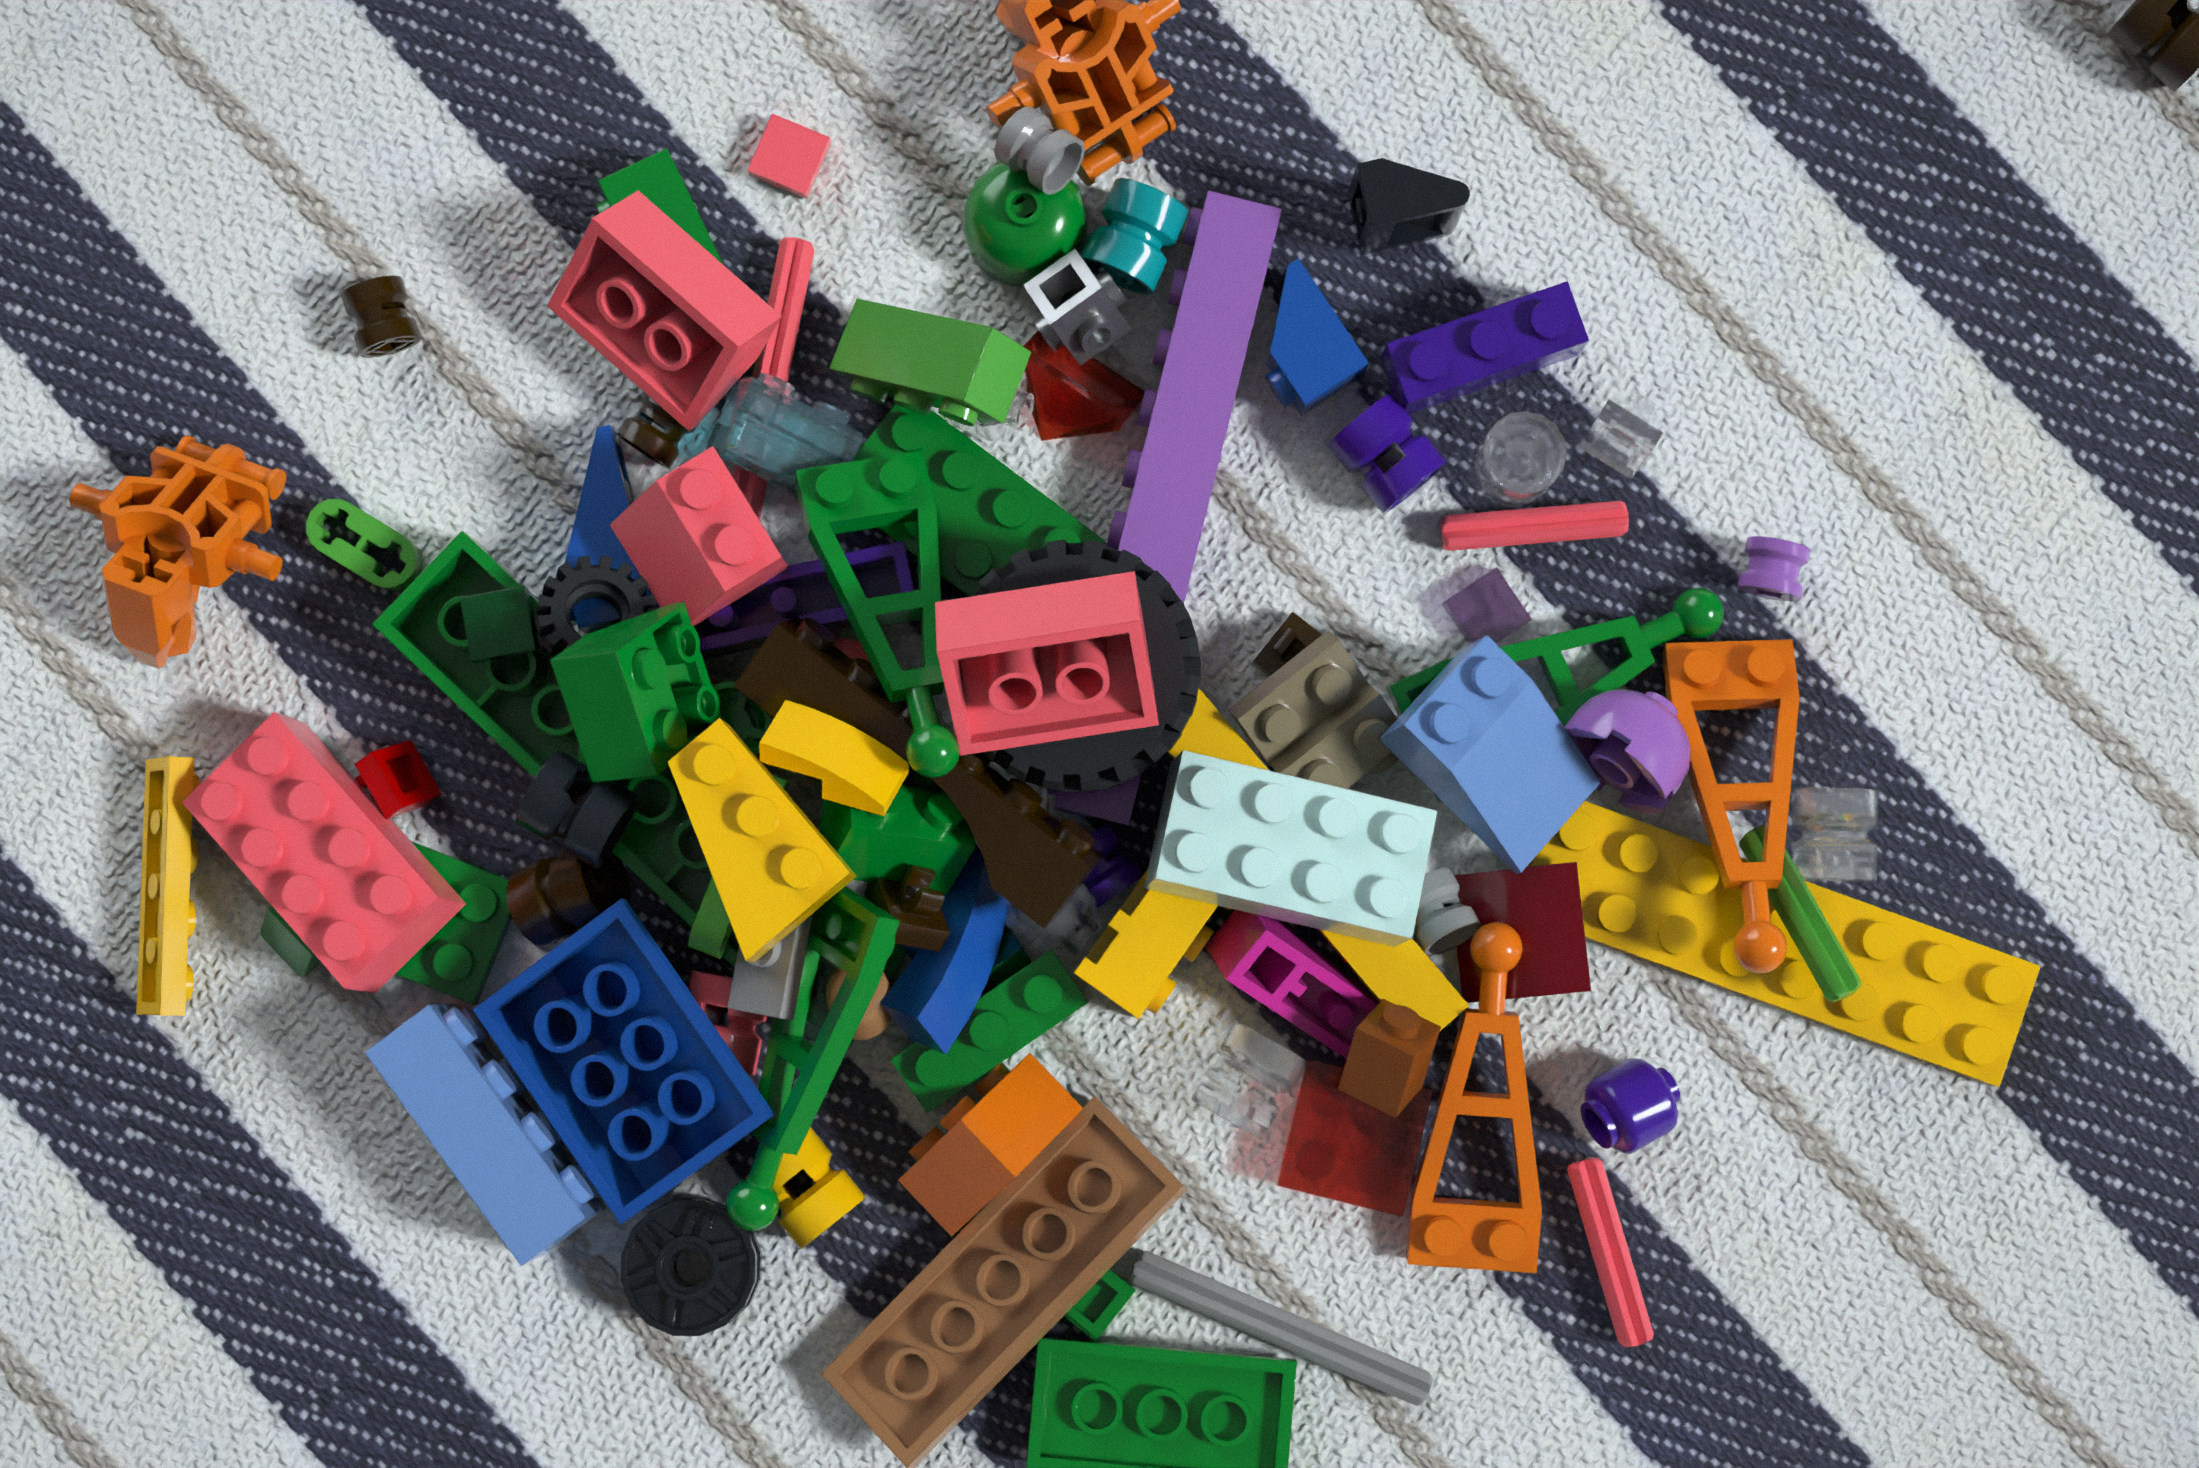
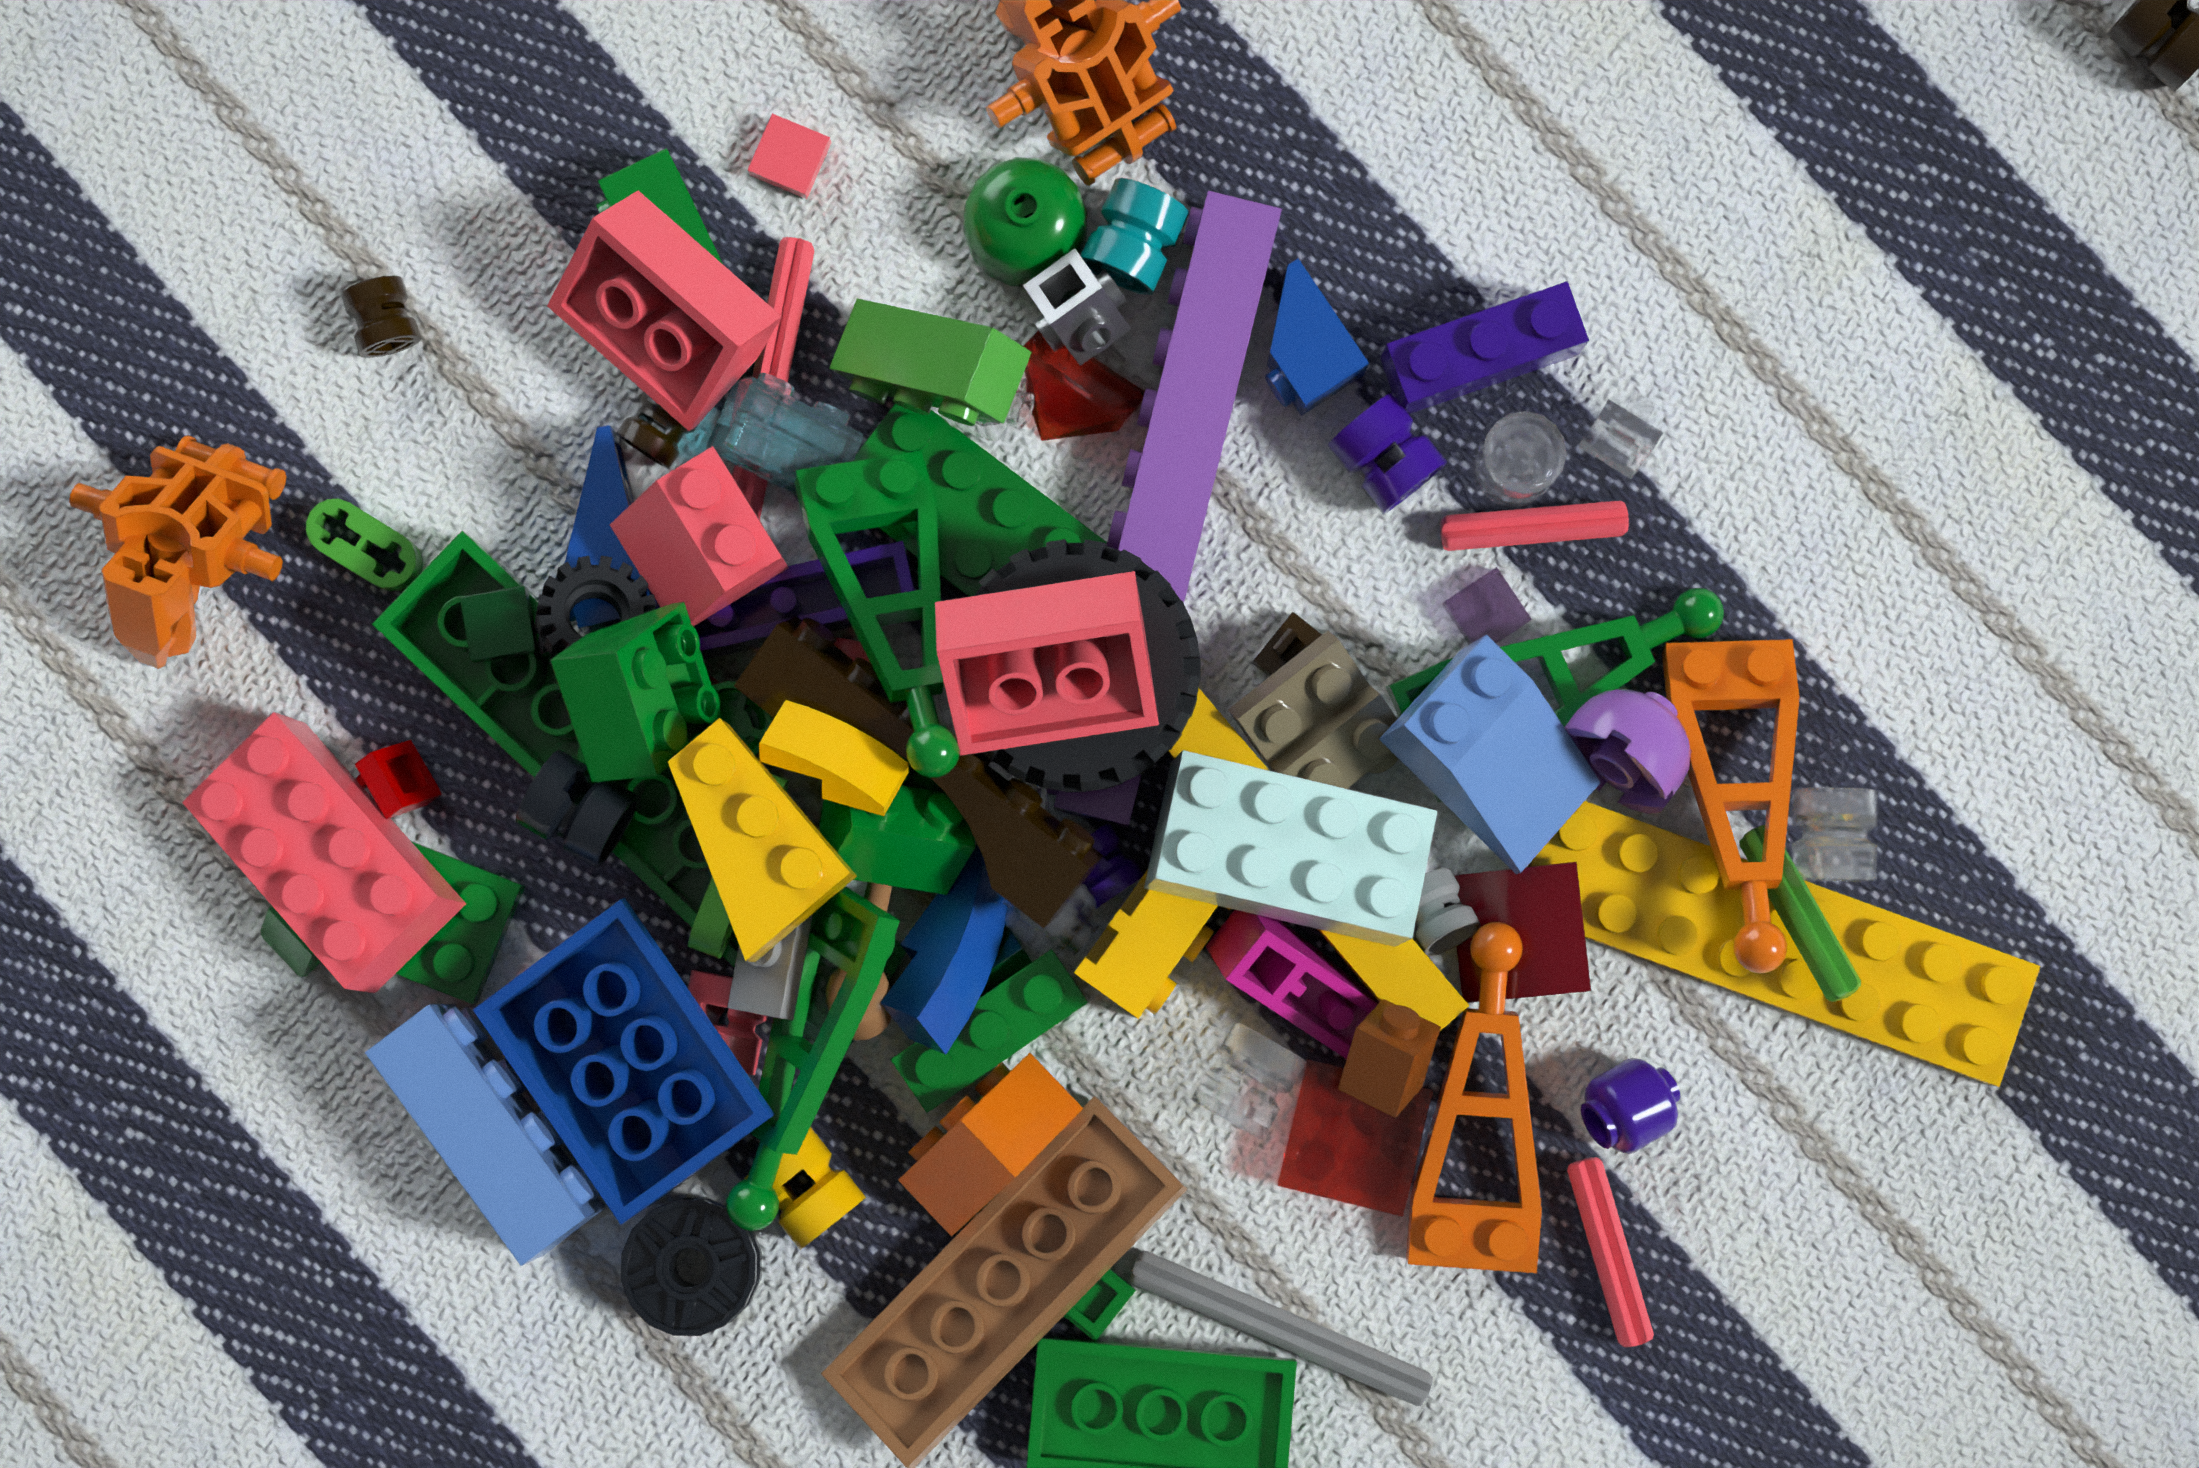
yellow plate [136,756,200,1016] -> none
dark brown wheel [506,850,631,947] -> none
dark brown tile [866,865,950,952] -> none
light grey wheel [994,106,1085,195] -> none
black tile [1347,158,1470,255] -> none
medium lavender wheel [1737,536,1811,602] -> none

